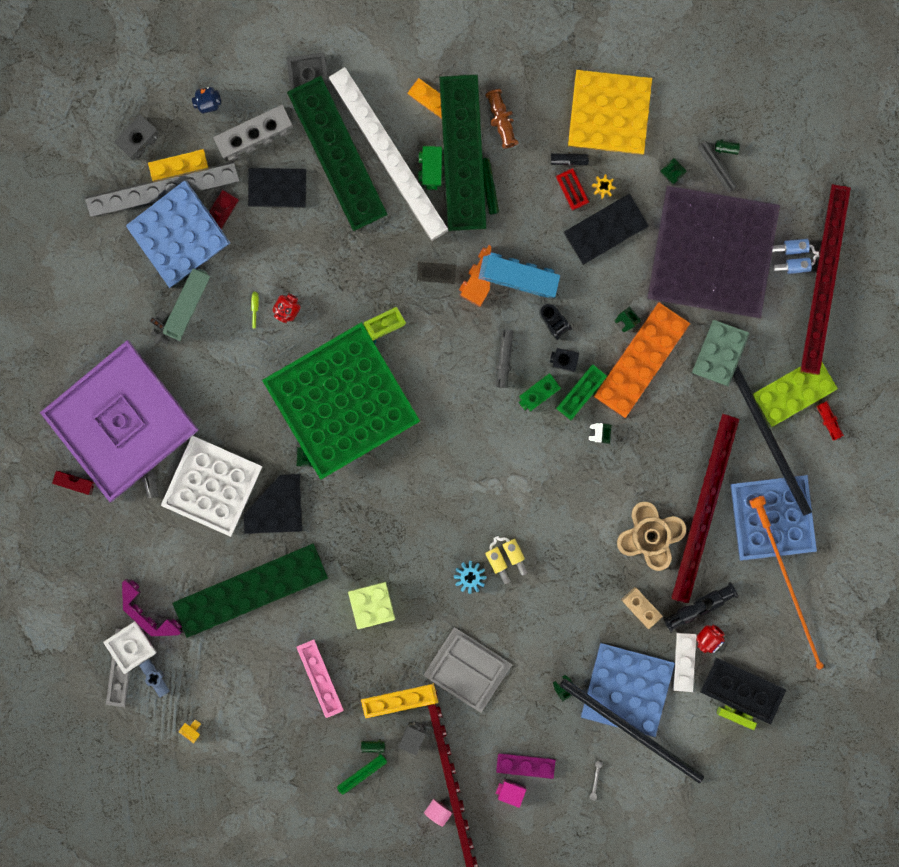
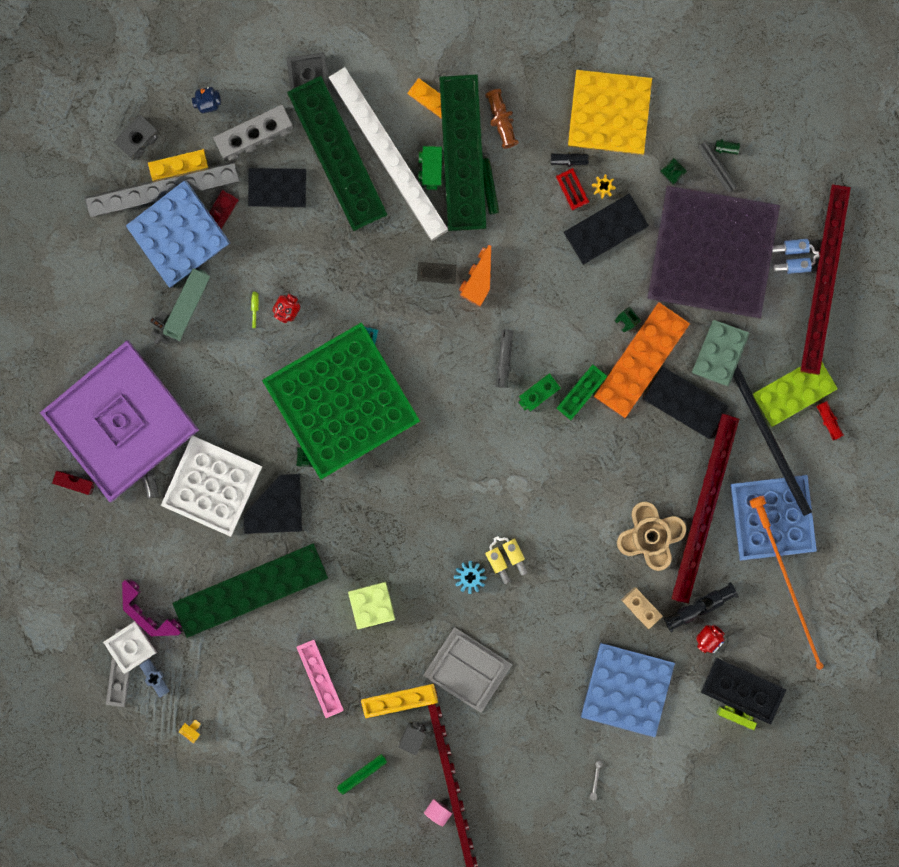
dark green pin [361,739,385,755] -> none
lime plate [363,307,406,340] -> none
dark azure brick [478,253,560,299] -> none
dark pink brick [495,779,526,808] -> none
magenta plate [496,753,556,779] -> none
black piece [539,304,572,340] -> none
black brick [550,348,579,373] -> none
dark green tile [553,675,573,702] -> none
black piece [560,679,704,784] -> none
tile [589,423,612,444] -> none
white plate [673,633,696,692] -> none
none -> black plate [643,367,729,439]

